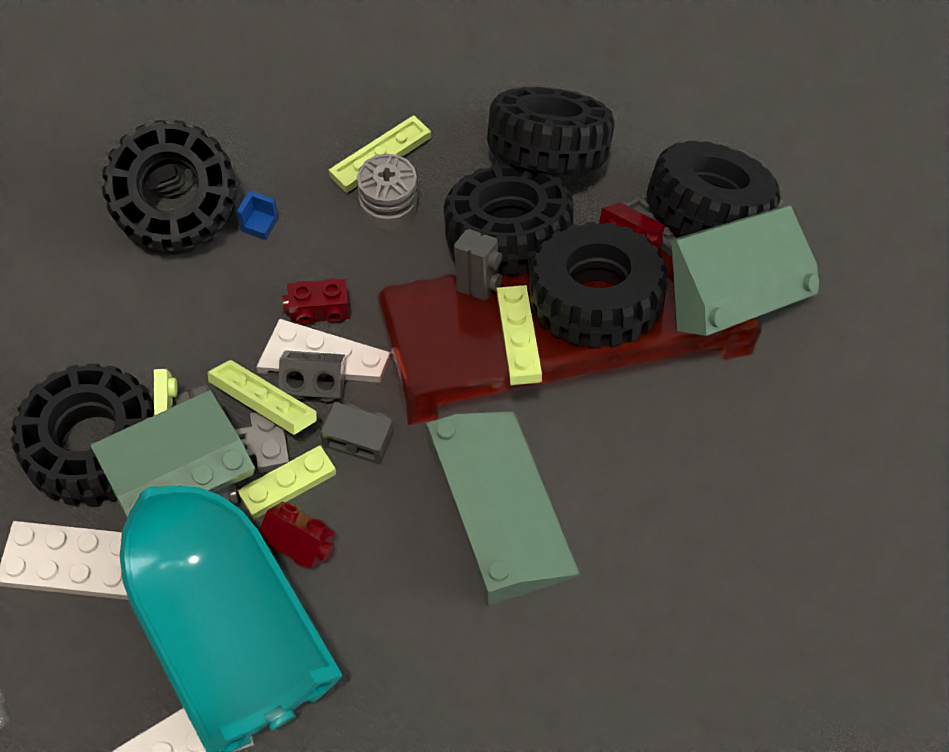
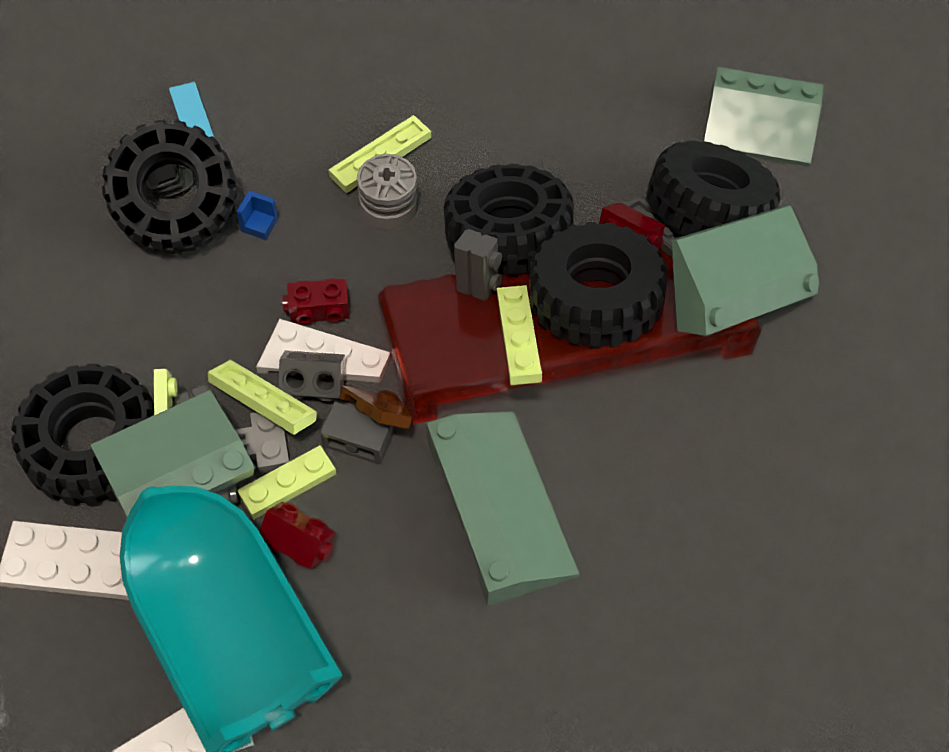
black tyre [487,87,615,174] -> none
none -> medium azure tile [169,82,214,137]
none -> reddish brown wing [339,385,412,429]
none -> slope [704,67,824,167]

